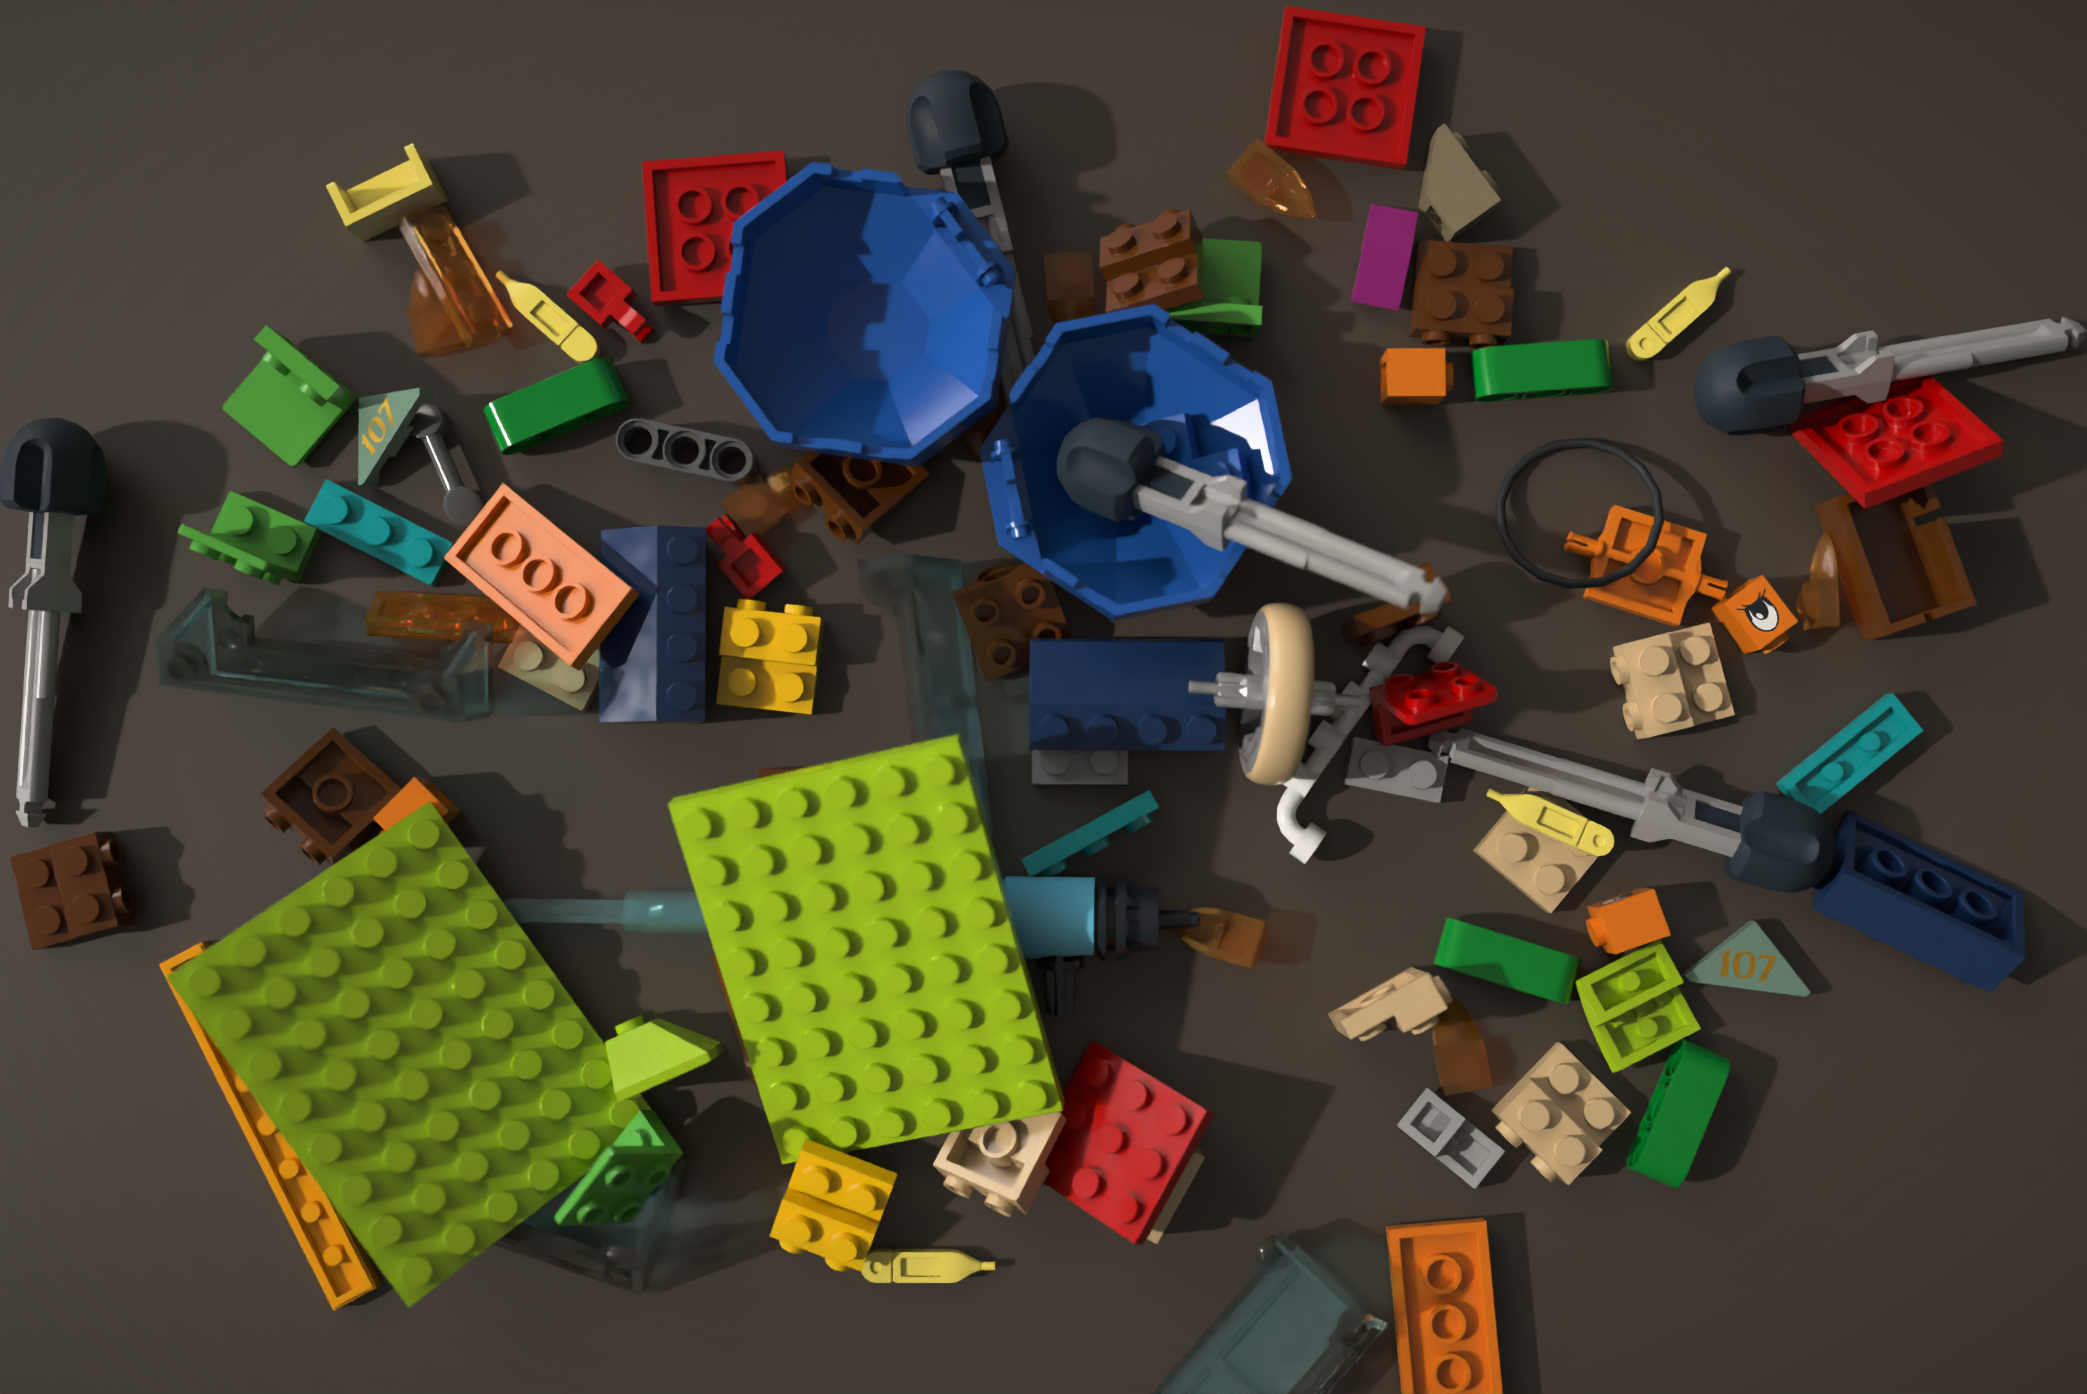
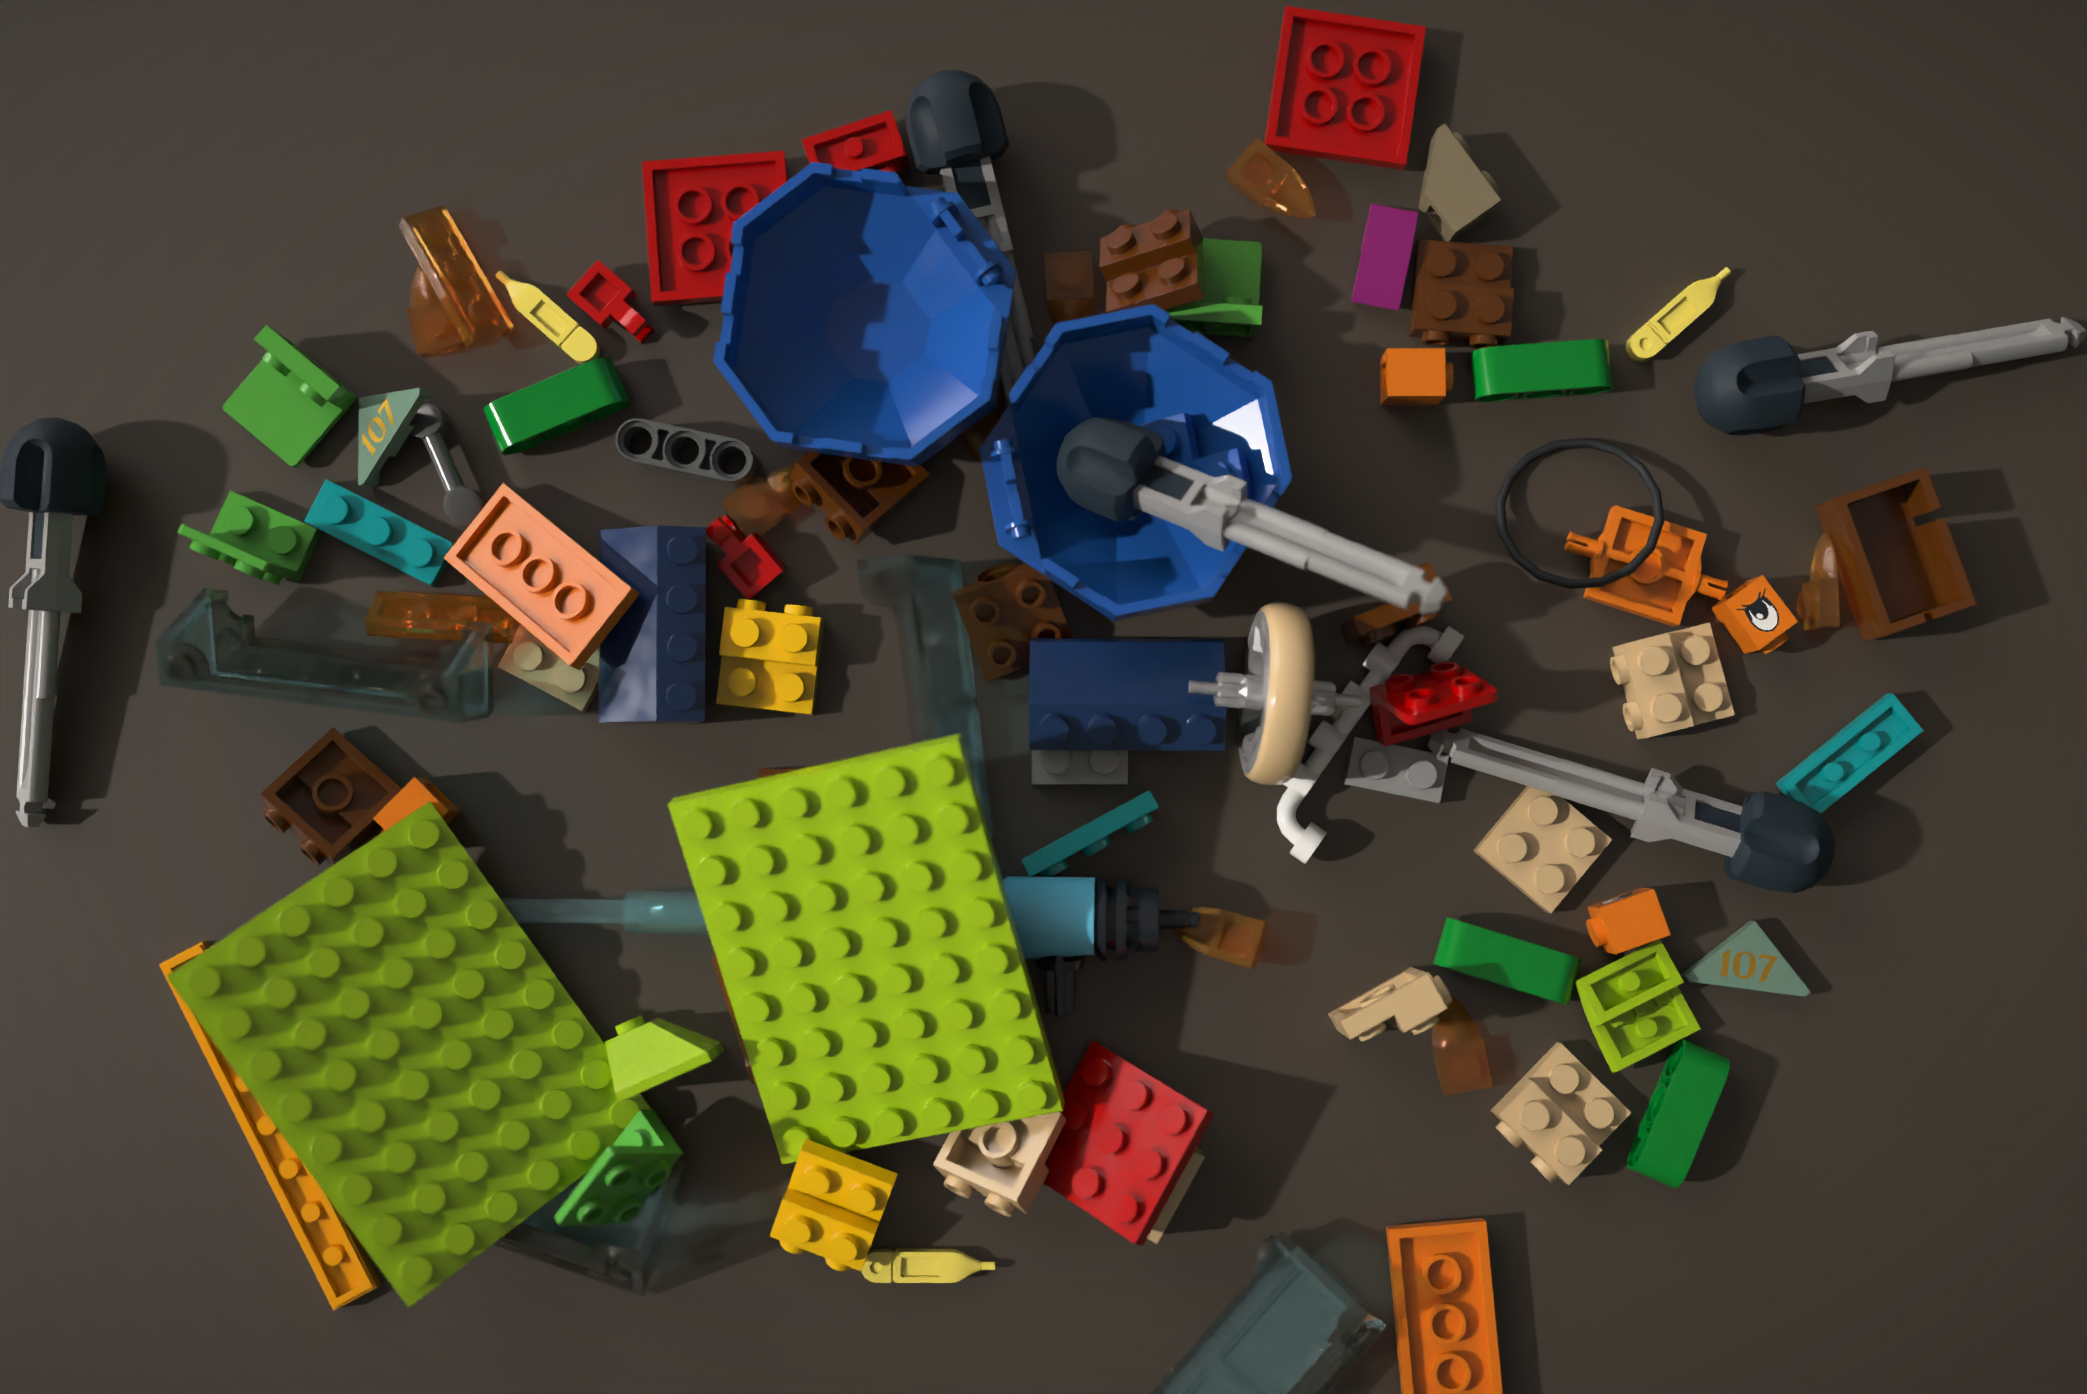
reddish brown plate [10,831,135,950] -> none
light yellow panel [326,143,448,242] -> none
light grey slope [1397,1088,1505,1189] -> none
light yellow piece [1486,789,1614,856] -> none
red plate [1789,375,2003,509] -> none
dark blue slope [1813,810,2026,993] -> none
none -> red bracket [801,110,911,178]

